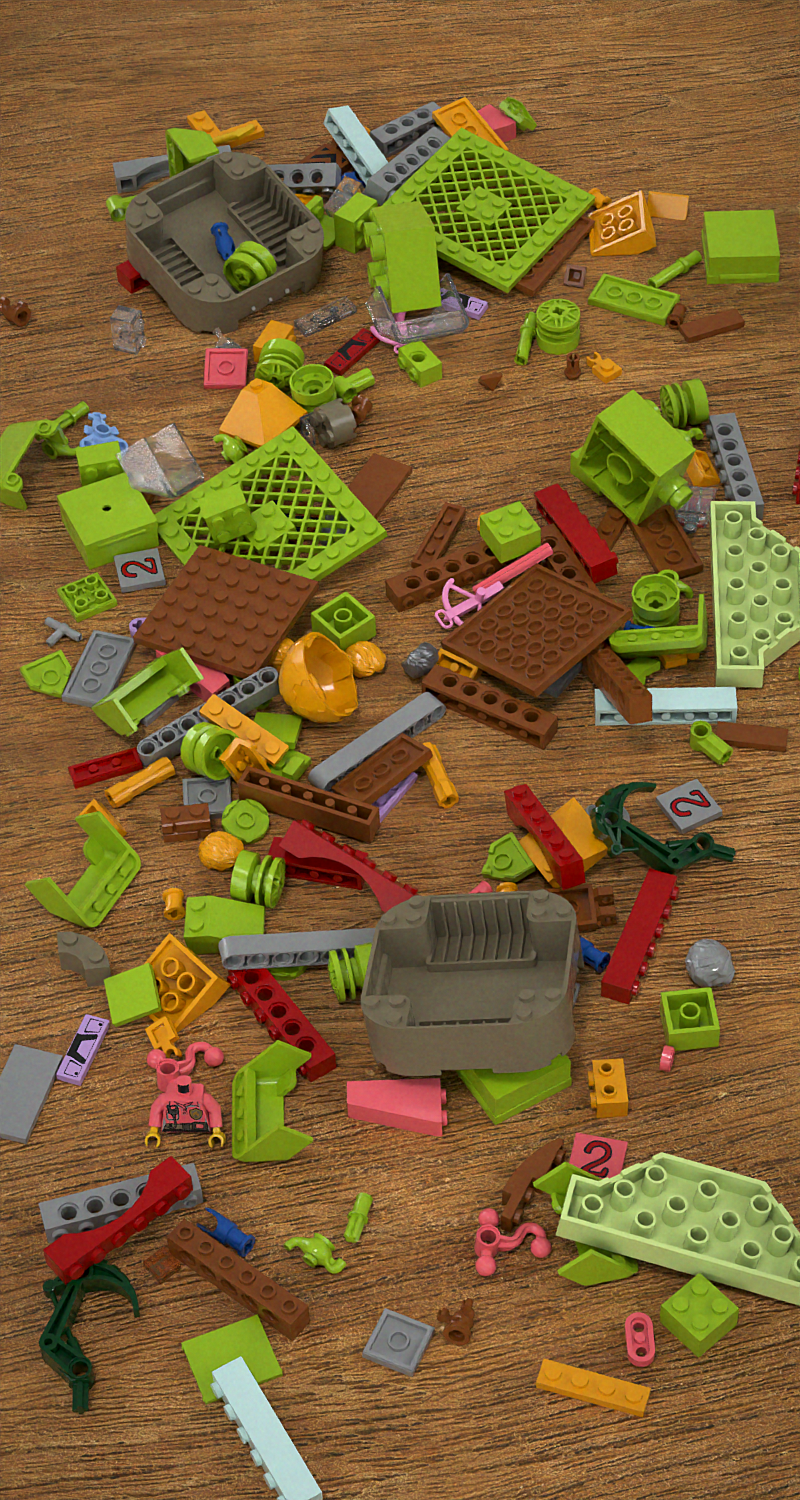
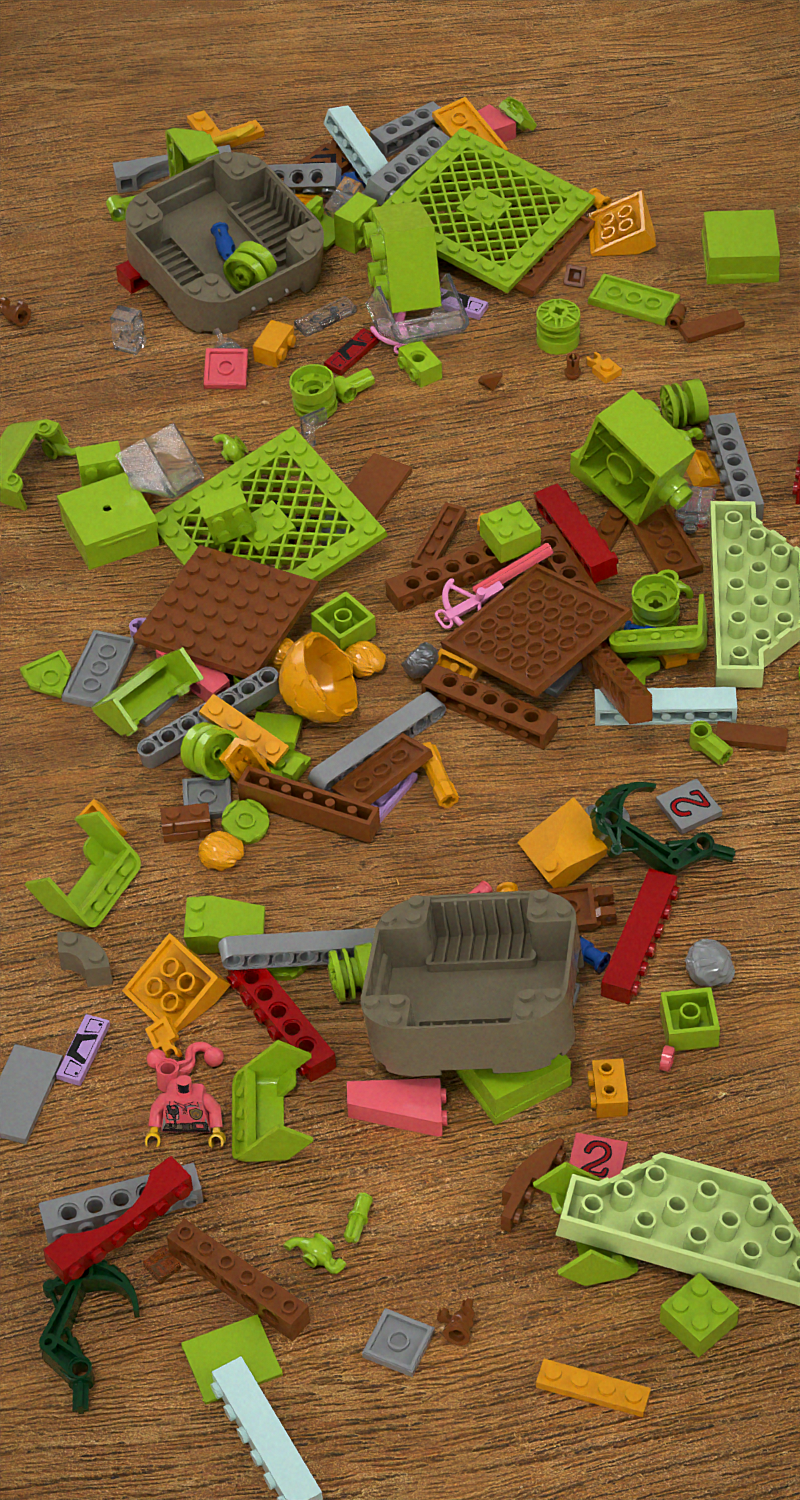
light grey piece [45,617,82,647] -> none
lime axle [54,401,90,430] -> none
lime tile [57,572,118,623] -> none
red tile [68,747,143,789] -> none
light blue animal [79,412,129,457] -> none
light orange axle [104,757,176,808] -> none
lime tile [104,963,162,1027] -> none
light grey tile [114,548,166,593] -> none
light orange bush [162,888,186,921] -> none
blue piece [196,1207,256,1257] -> none
light orange slope [219,378,308,448] -> none
lime wheel [230,850,286,909] -> none
lime wheel [254,338,305,395] -> none
red brick [268,836,369,890] -> none
red arch [279,818,421,913] -> none
dark tan brick [309,398,357,448] -> none
dark orange piece [351,395,373,431] -> none
coral piece [474,1208,552,1277] -> none
lime plate [481,832,536,882] -> none
red arch [504,784,586,890] -> none
lime pin [514,312,537,365] -> none
coral plate [625,1312,655,1367] -> none
light orange slope [647,191,689,221] -> none
lime pin [647,250,702,288] -> none

